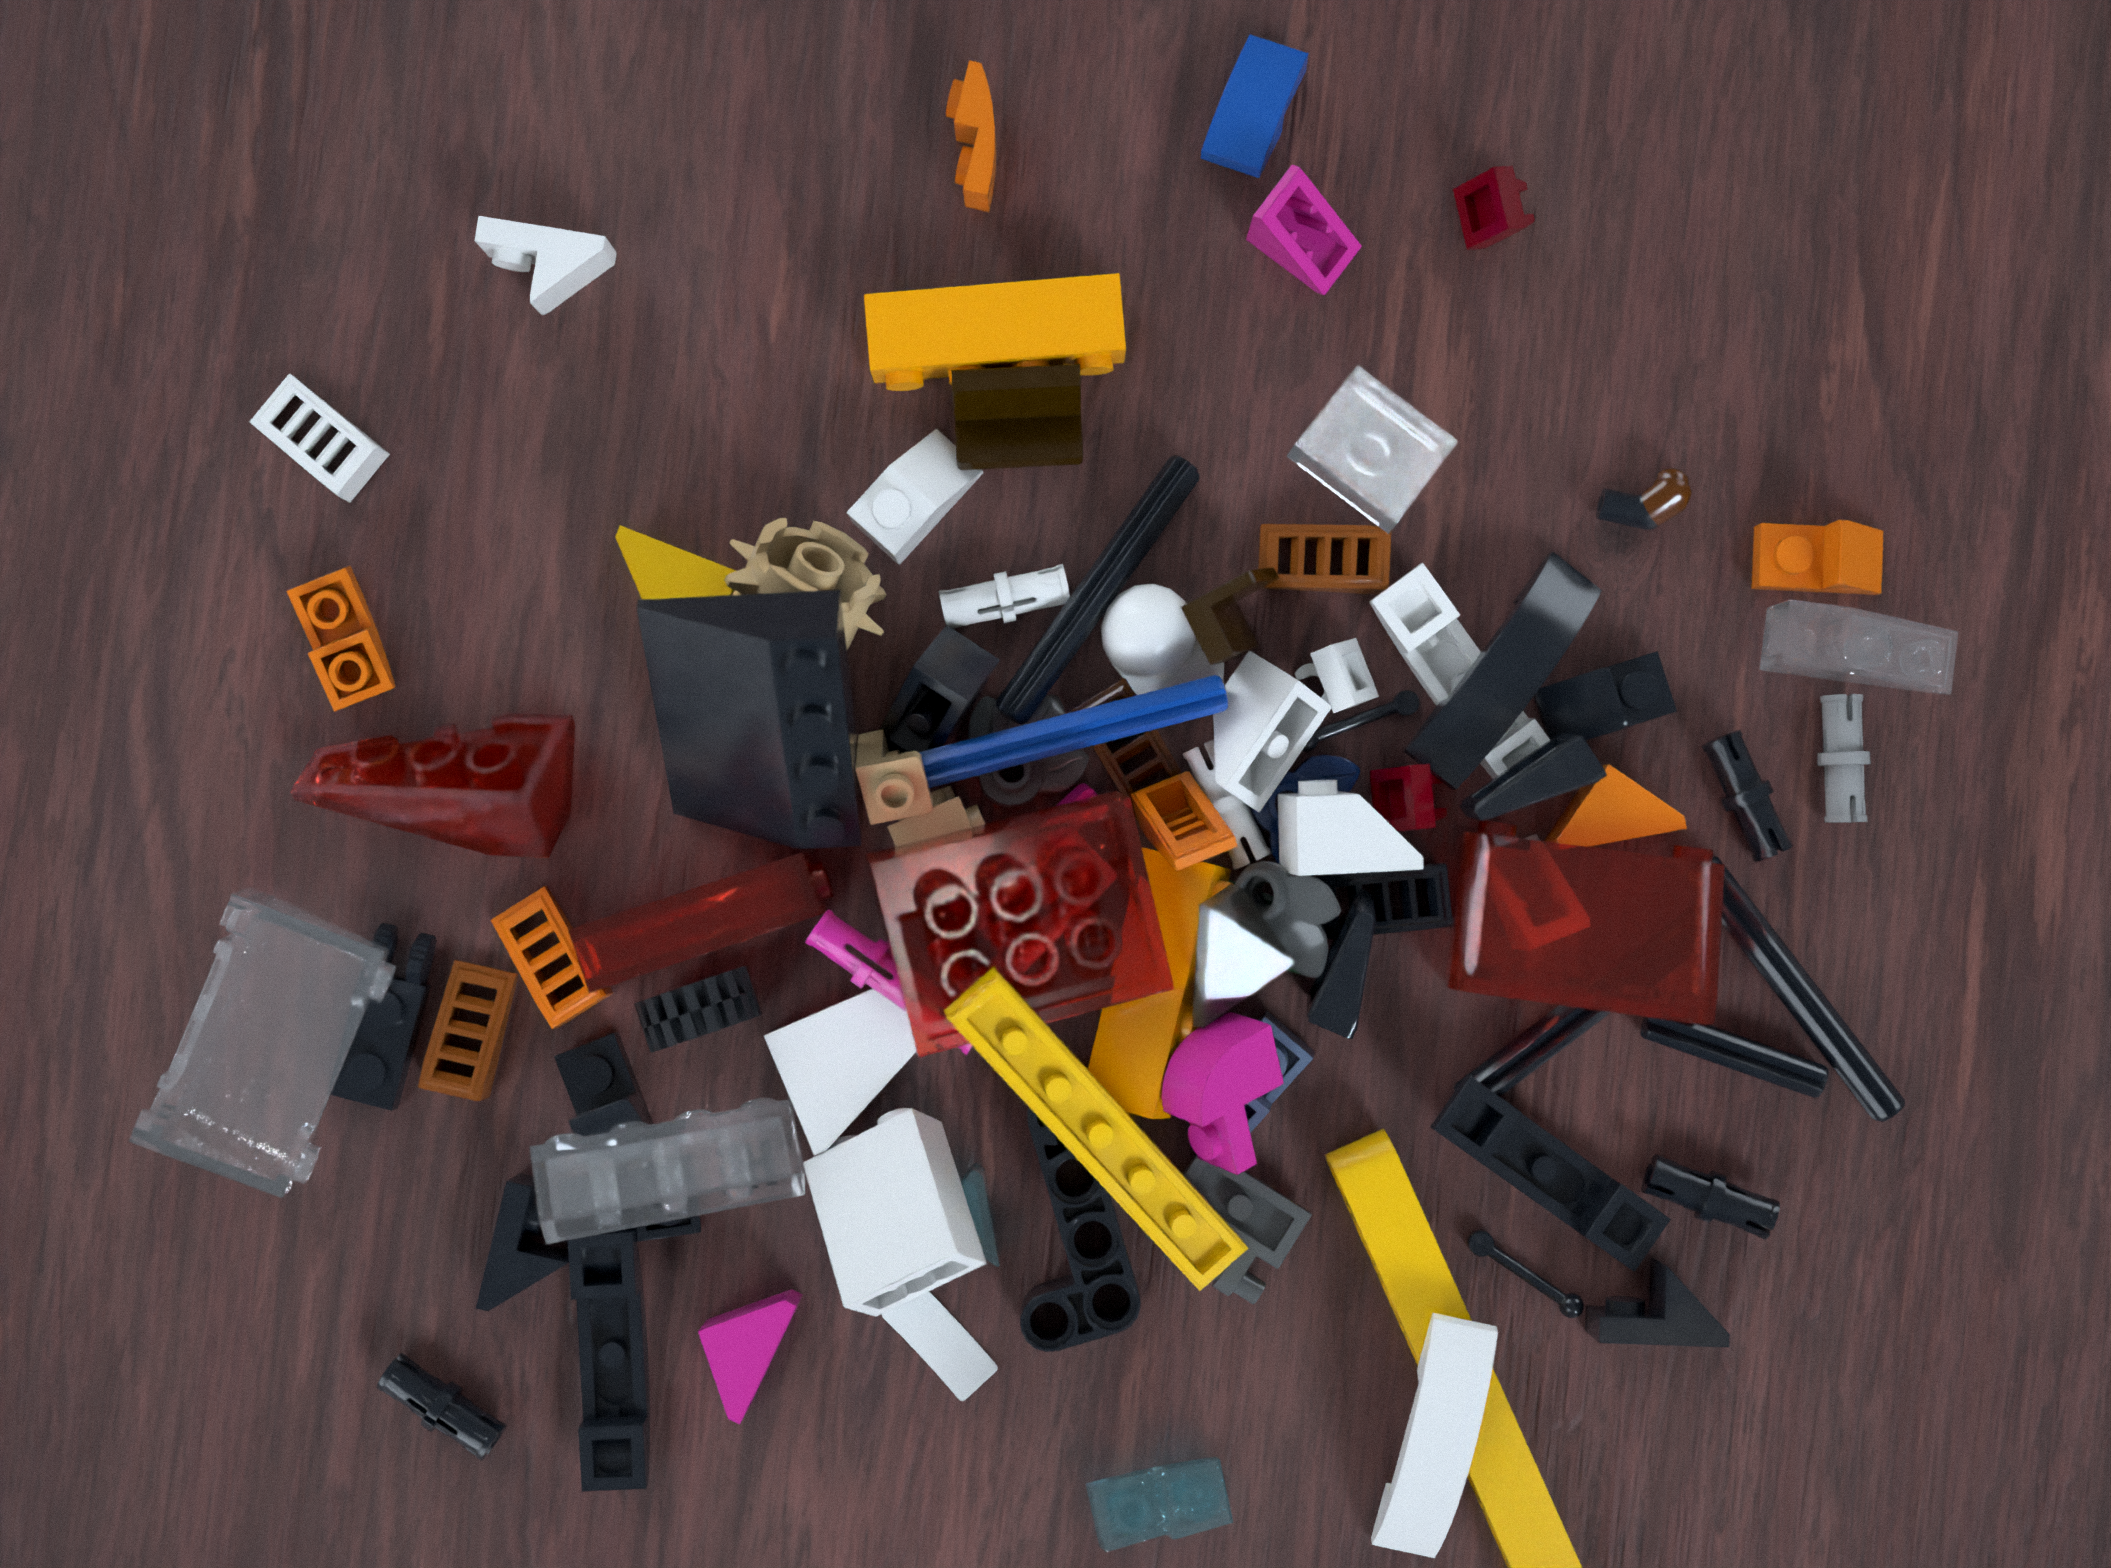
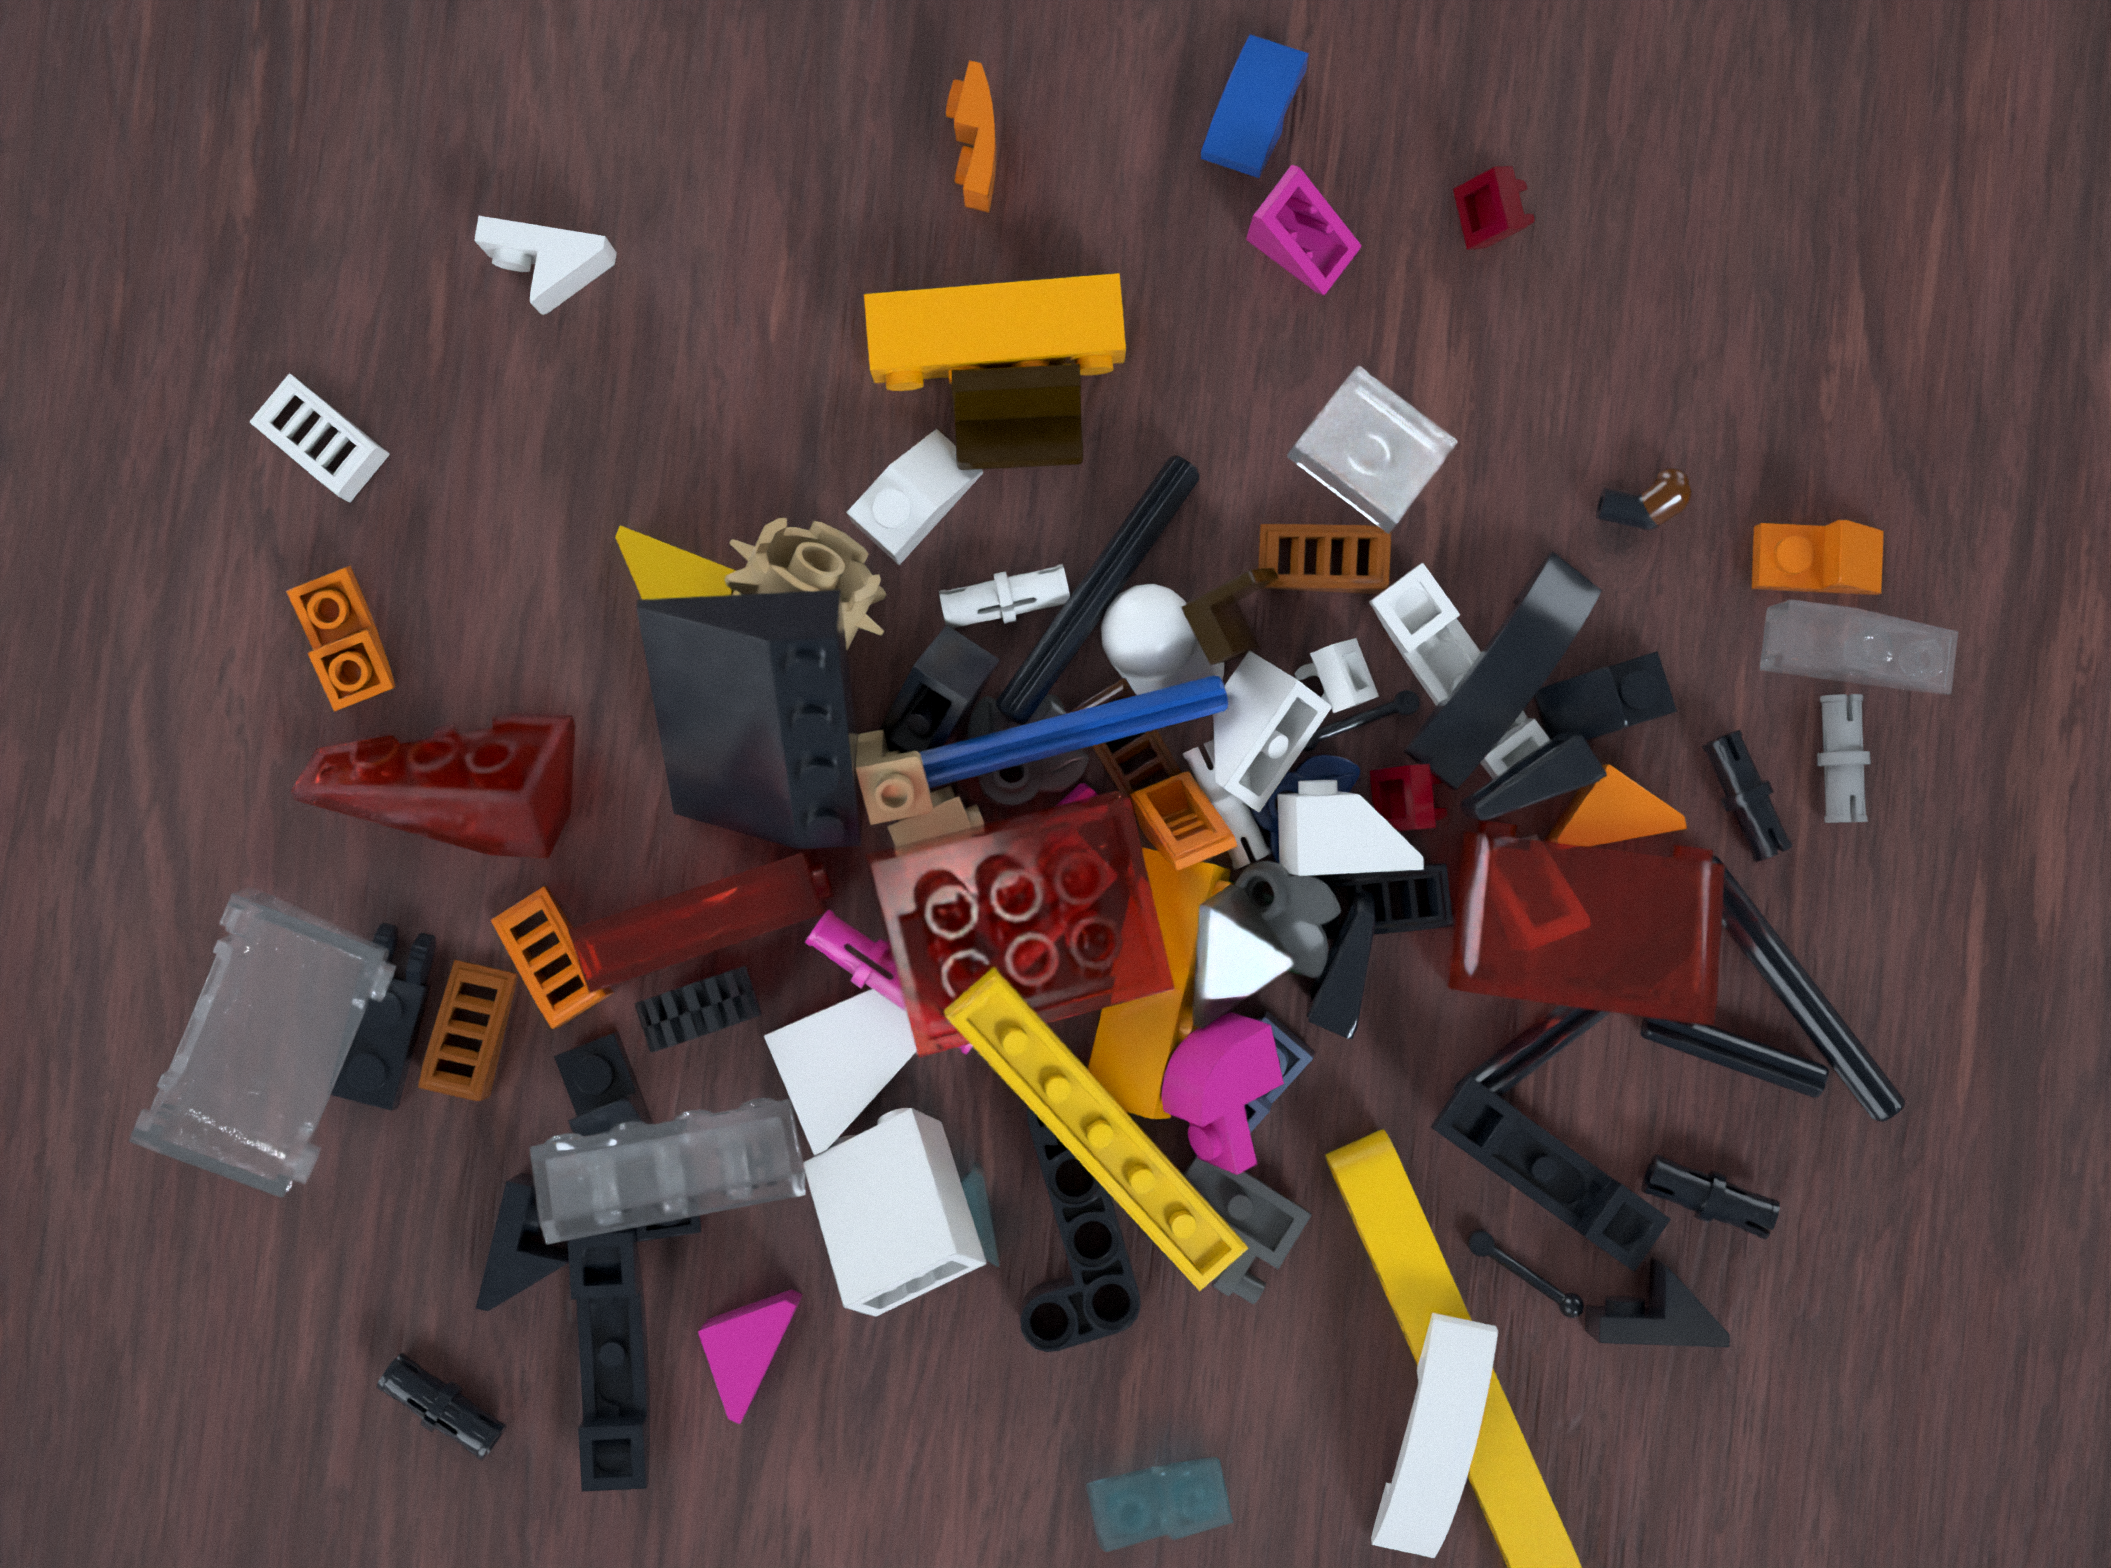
white sticker [882,1291,998,1401] -> none

